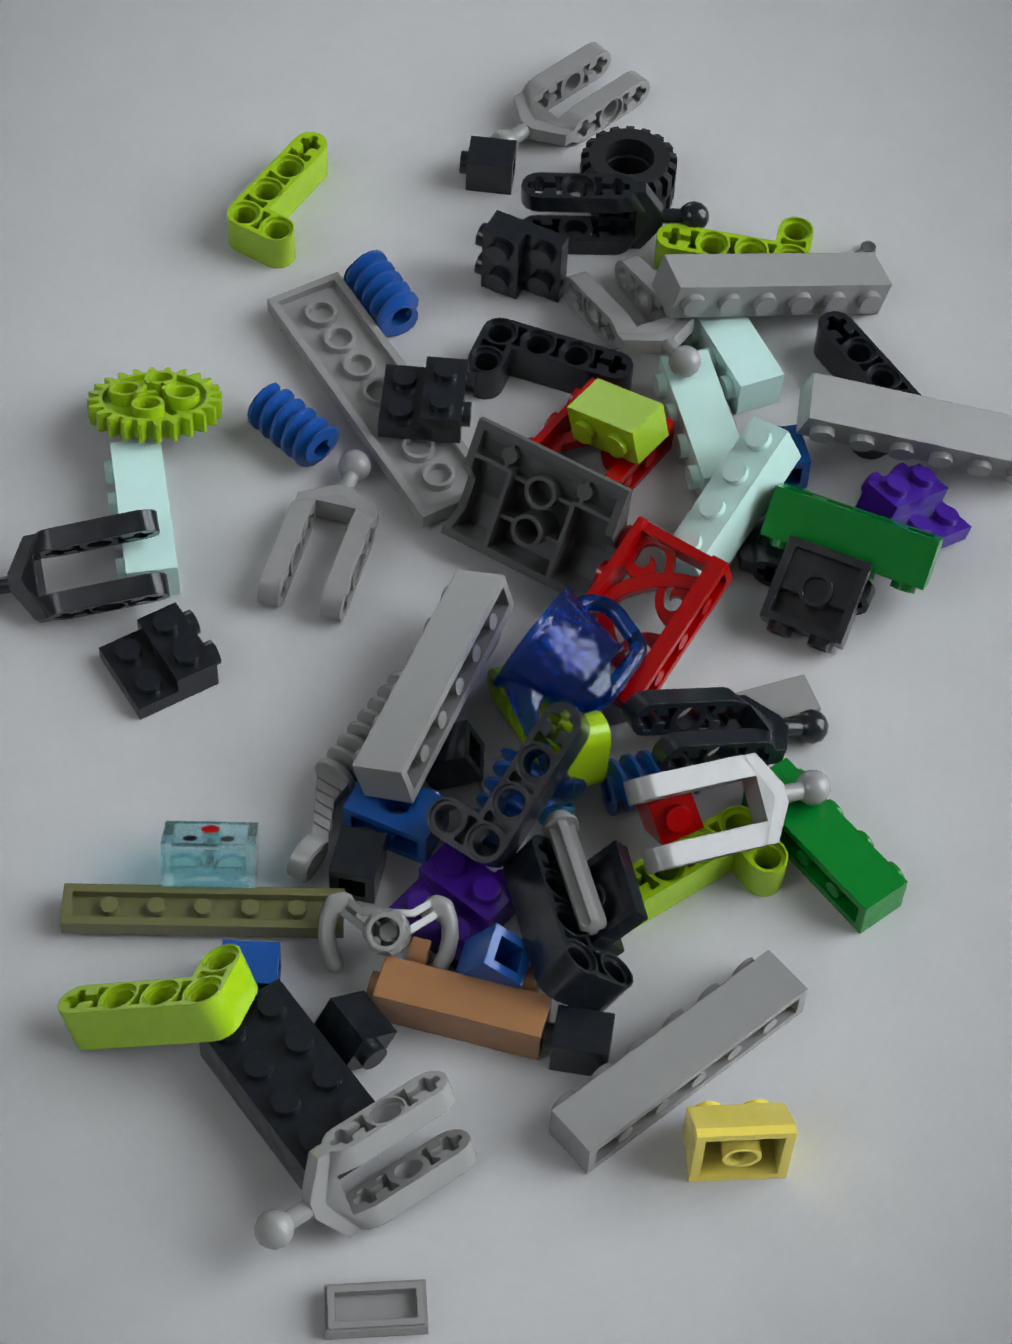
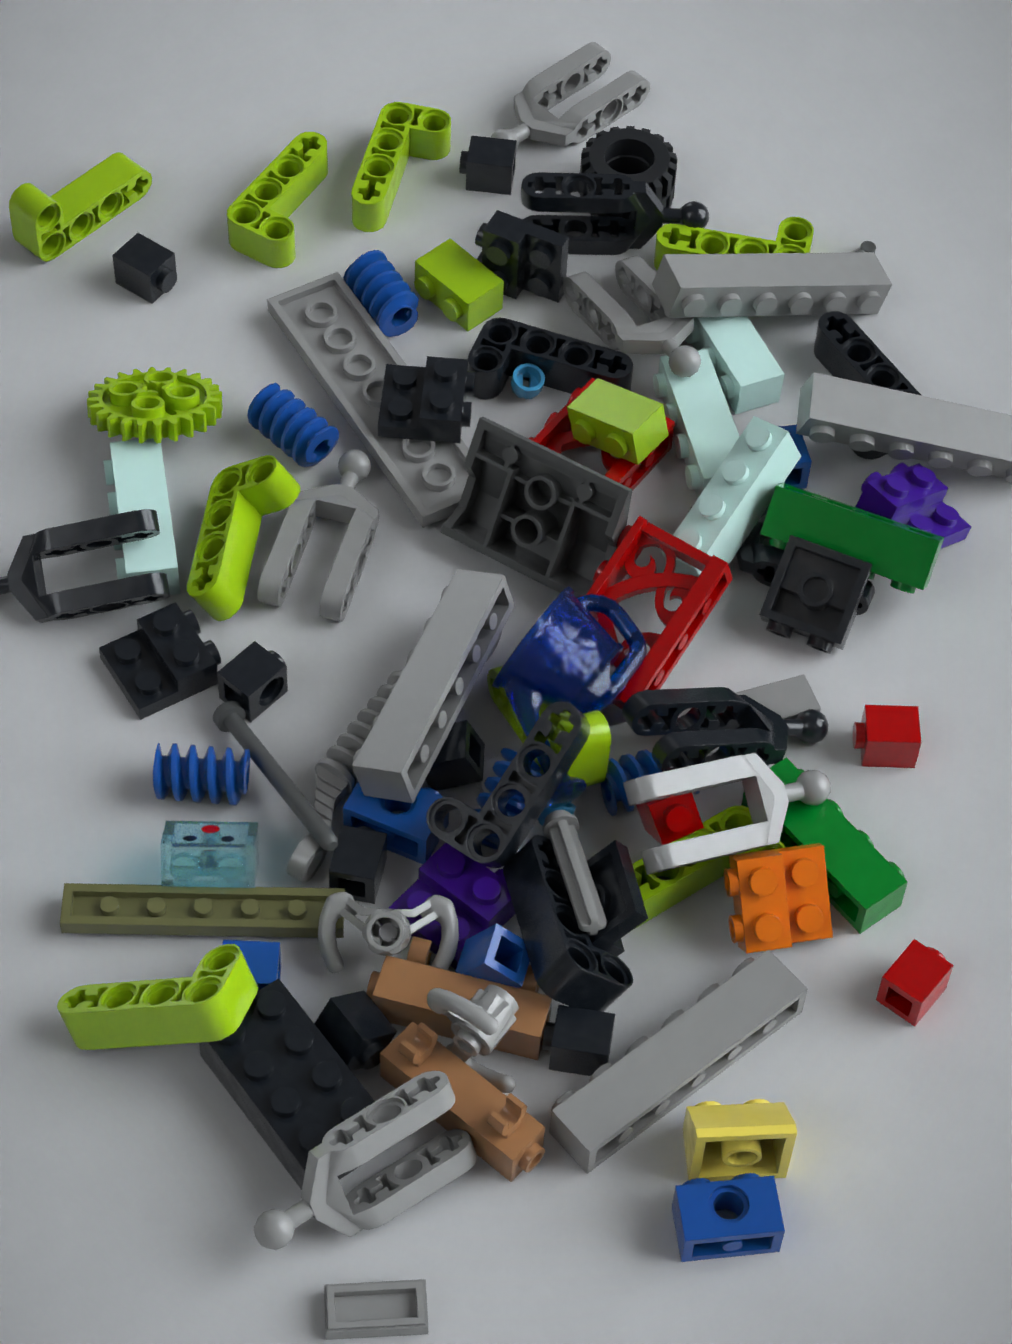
none -> lime beam [9,152,152,262]
none -> black brick [112,233,177,304]
none -> blue piece [153,743,250,806]
none -> lime beam [187,455,300,621]
none -> dark grey bar [213,701,338,851]
none -> black brick [217,641,288,723]
none -> lime beam [351,102,451,232]
none -> medium nougat brick [380,1021,545,1182]
none -> lime brick [414,238,504,332]
none -> light grey piece [427,984,519,1093]
none -> dark azure hinge [511,363,545,399]
none -> blue brick [672,1173,785,1262]
none -> orange plate [724,843,833,953]
none -> red brick [853,705,921,768]
none -> red brick [876,939,954,1027]

